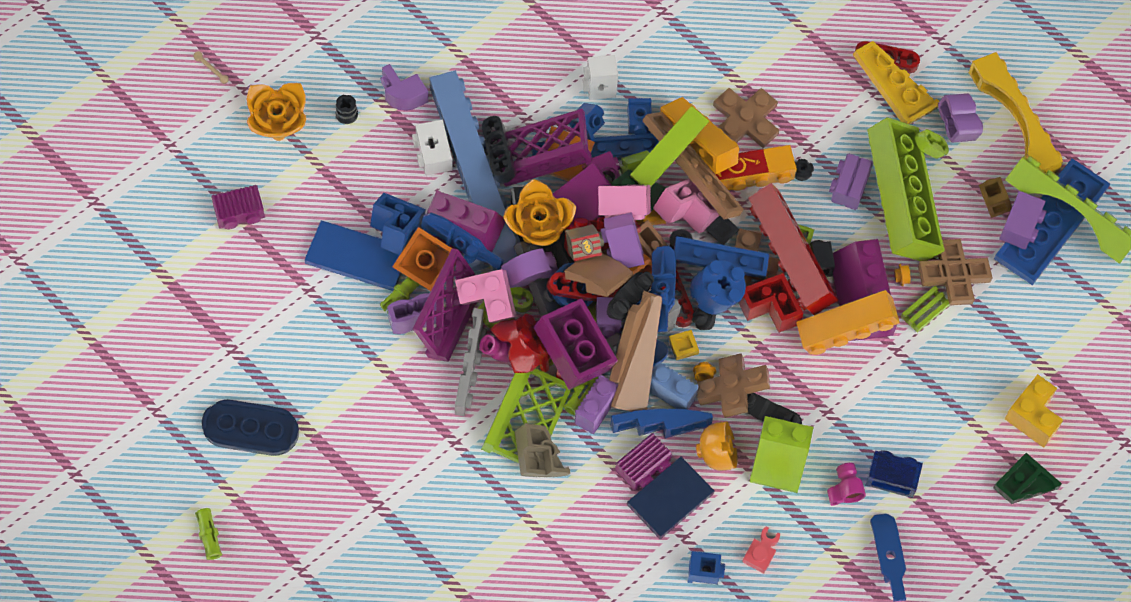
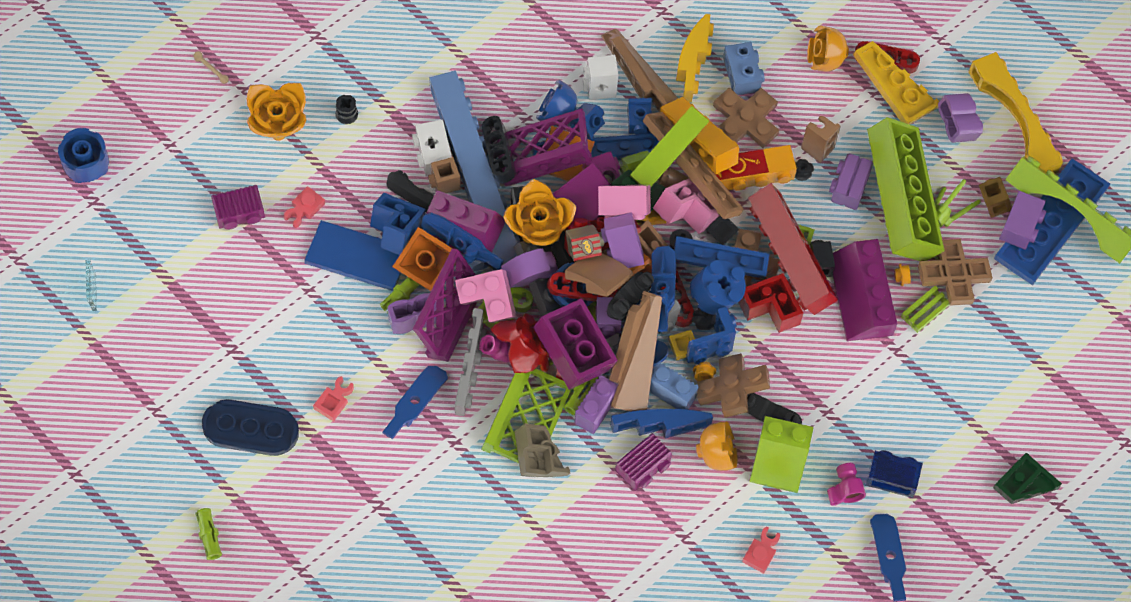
medium lavender brick [380,64,428,111] -> none
dark blue tile [627,456,715,540] -> none
blue brick [687,551,725,585] -> none
light orange brick [796,290,900,355] -> none
lime beam [915,129,949,159] -> none
yellow brick [1005,374,1063,448] -> none
none -> blue brick [58,128,109,183]
none -> clear light blue piece [85,260,97,311]
none -> coral plate [284,186,325,228]
none -> coral plate [313,376,354,422]
none -> blue piece [382,366,448,440]
none -> black piece [386,170,434,213]
none -> medium nougat brick [428,157,460,194]
none -> blue cylinder [536,79,578,127]
none -> medium nougat wedge [601,29,678,112]
none -> medium nougat cone [659,167,689,188]
none -> yellow slope [676,14,714,103]
none -> blue bracket [686,307,737,364]
none -> medium blue brick [723,42,765,95]
none -> medium nougat hinge [801,116,841,163]
none -> light orange cylinder [807,25,849,72]
none -> lime plant [934,179,981,228]

